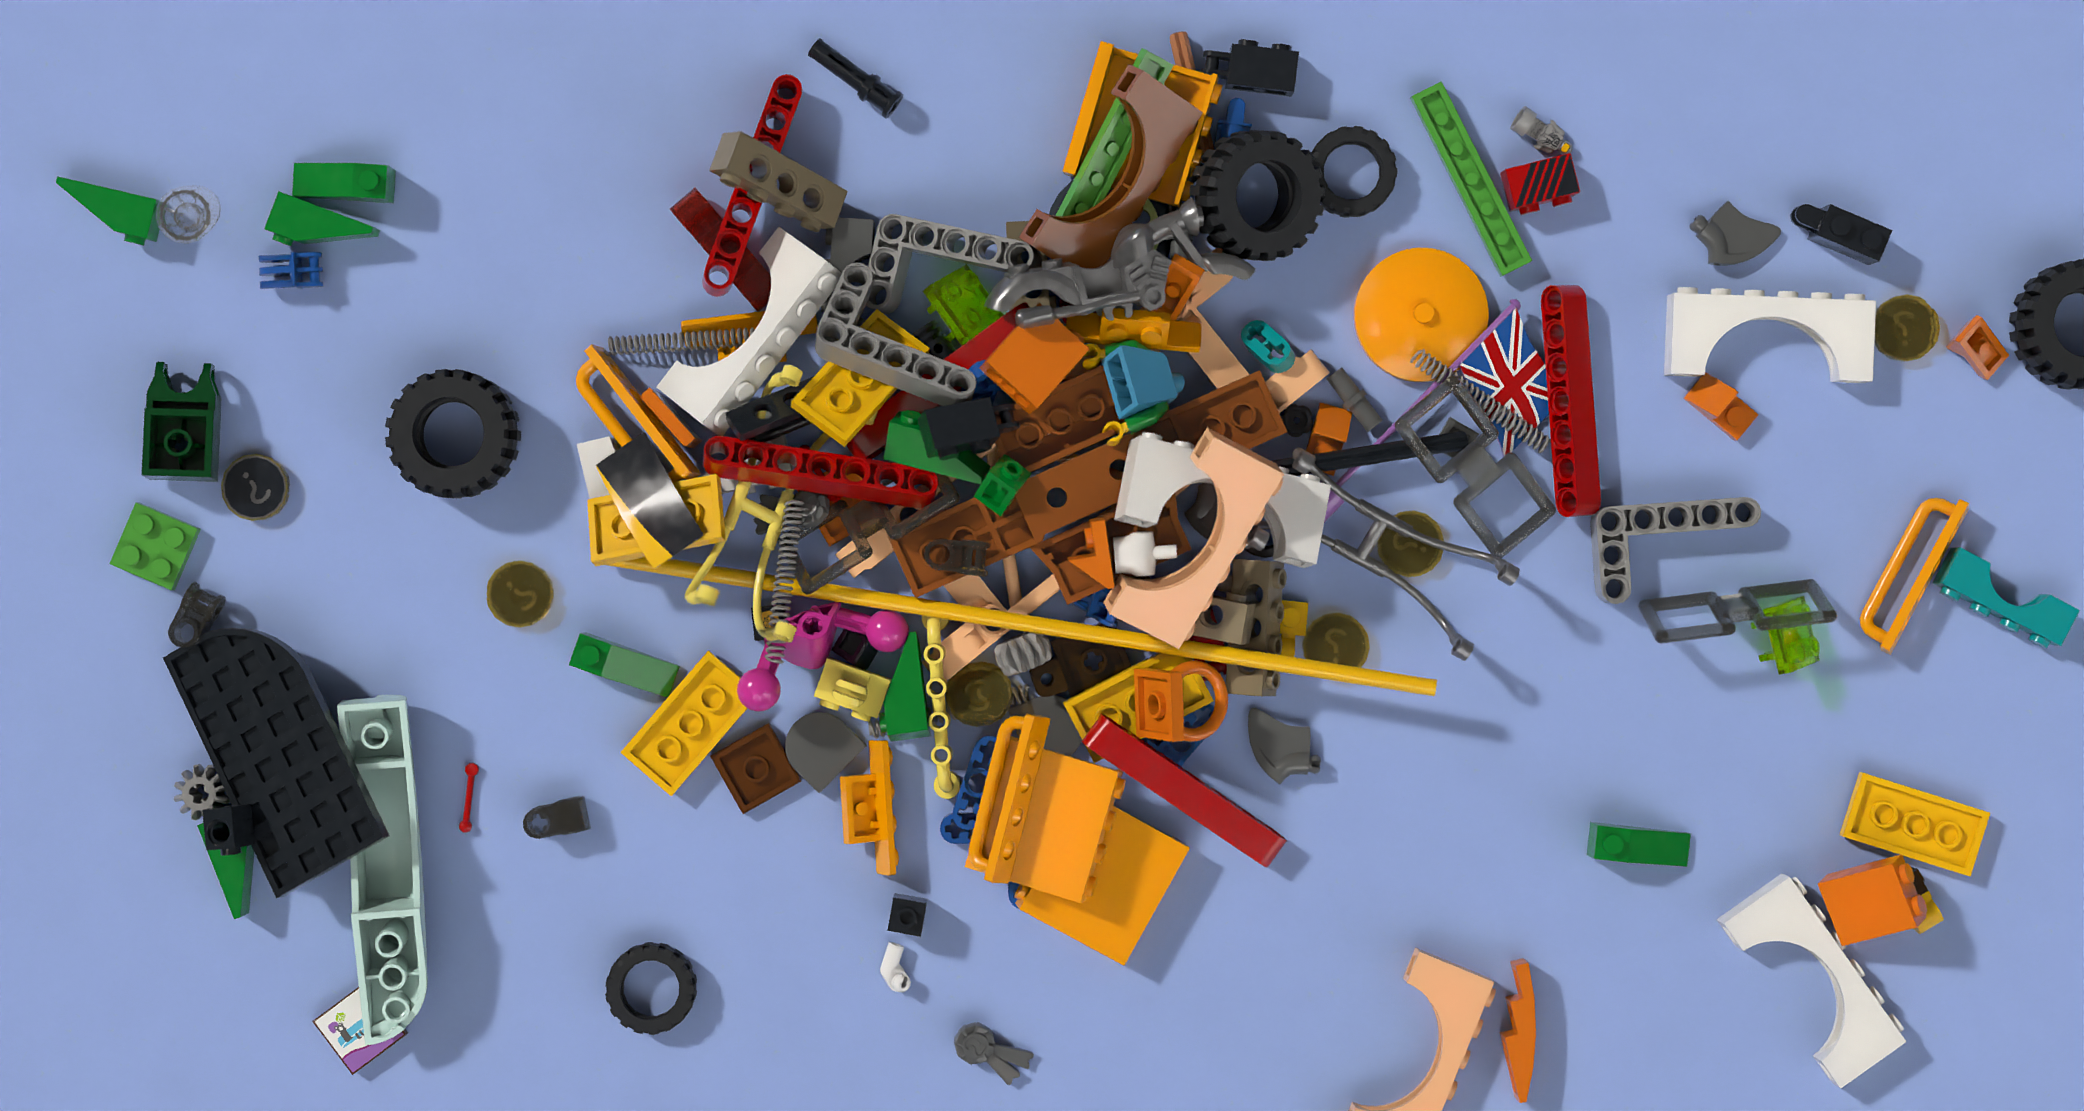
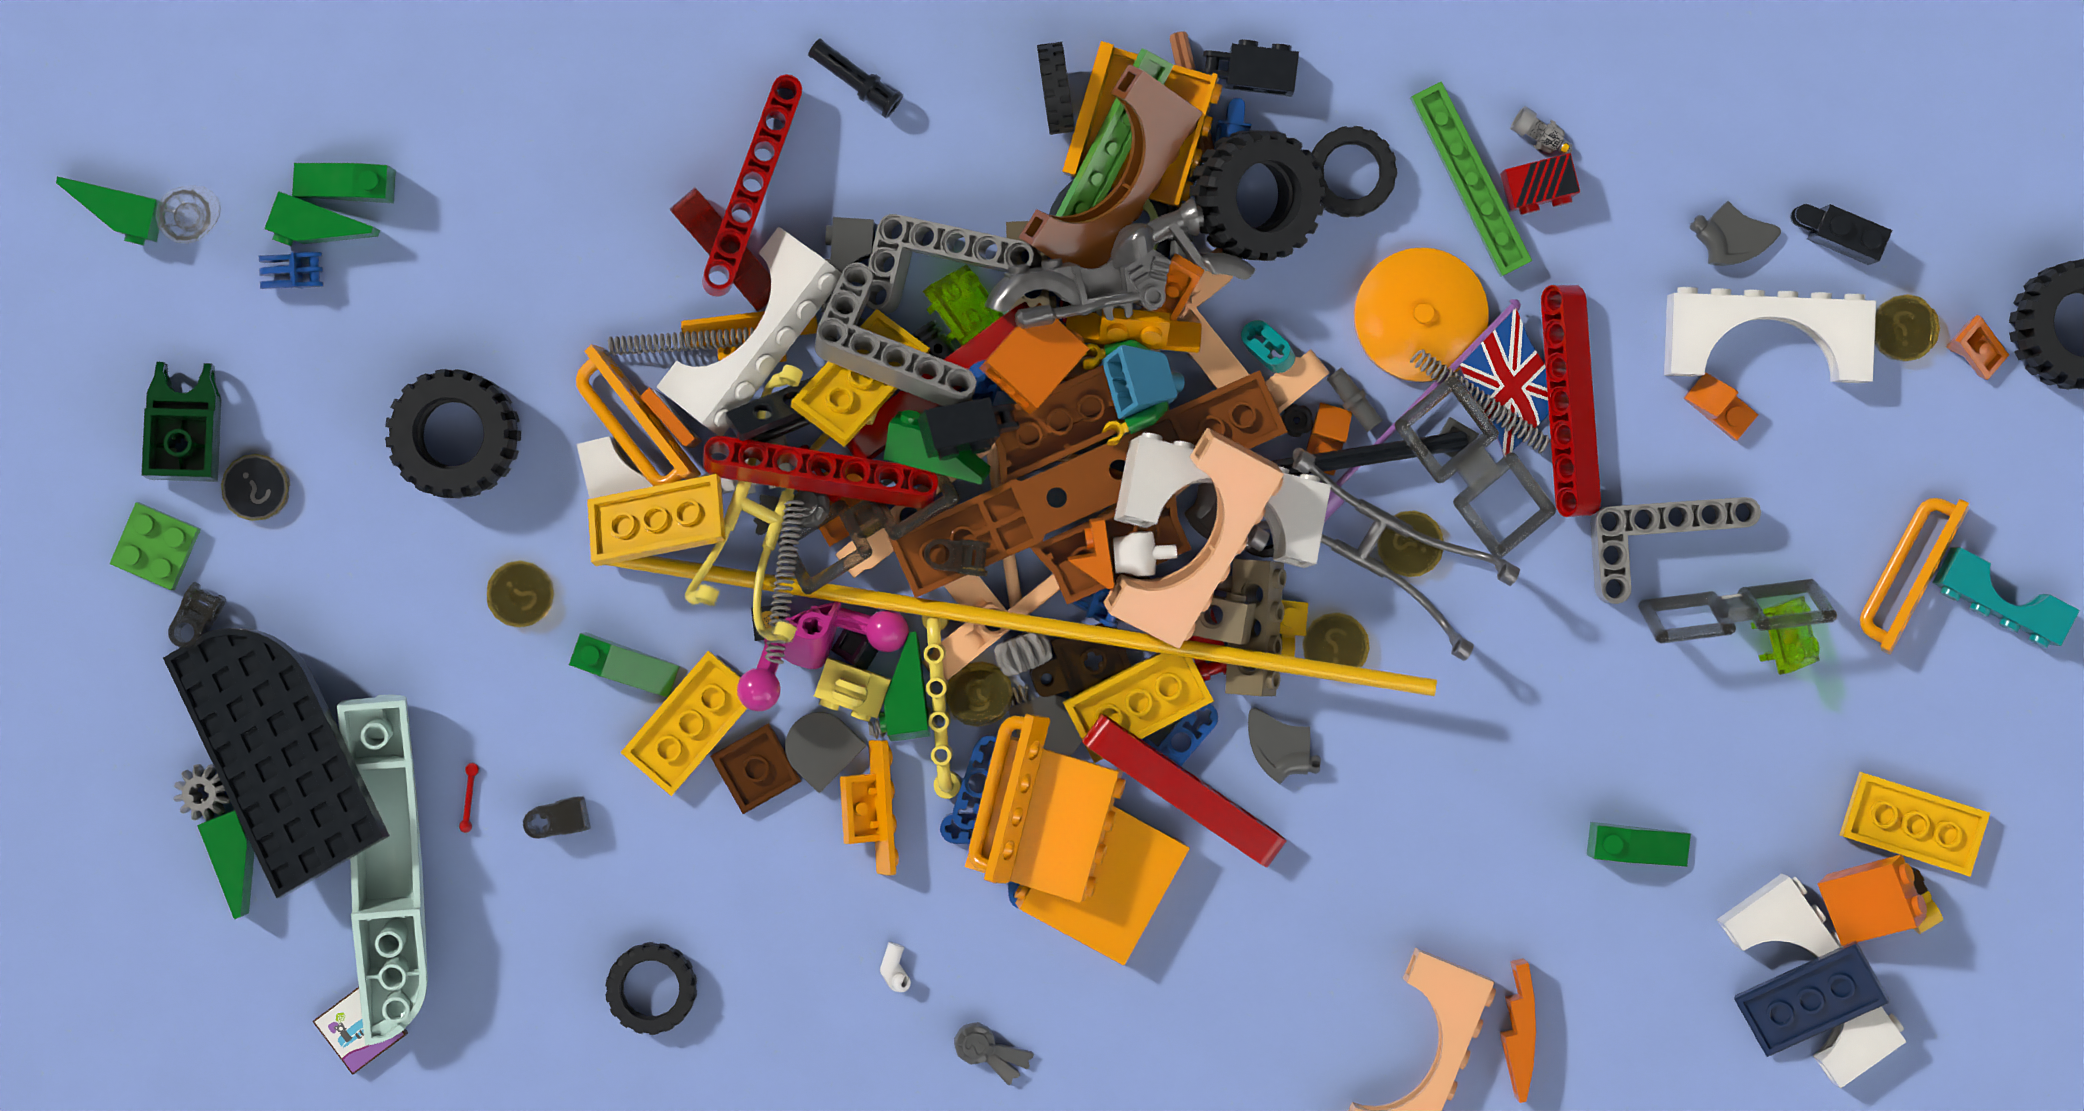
black brick [202,804,255,856] -> none
black sticker [596,432,703,569] -> none
dark tan brick [709,131,848,232] -> none
black brick [887,893,928,937] -> none
green bracket [973,454,1031,517] -> none
orange tile [1134,660,1228,742] -> none
none -> black tyre [1037,42,1075,135]
none -> dark blue tile [1734,941,1889,1057]

